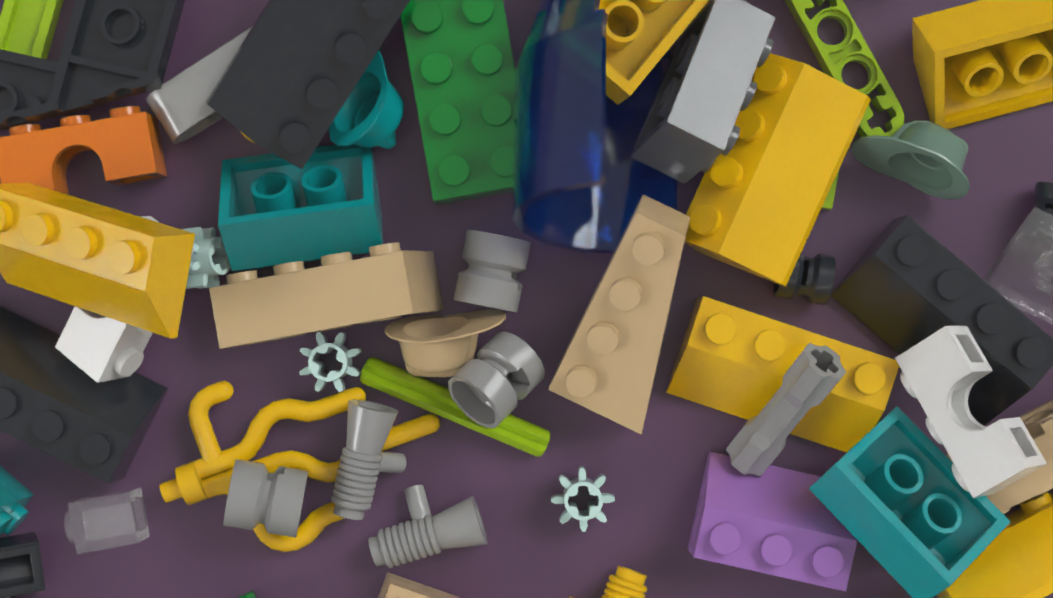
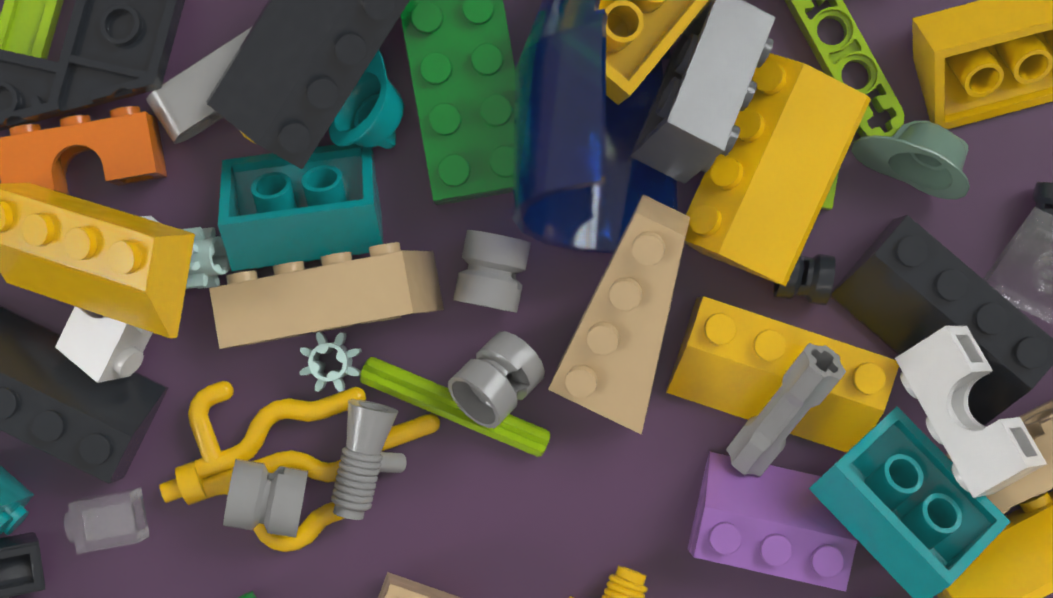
light grey piece [368,484,488,569] -> none
tan piece [385,309,506,378] -> none
light aqua gear [551,466,615,532] -> none

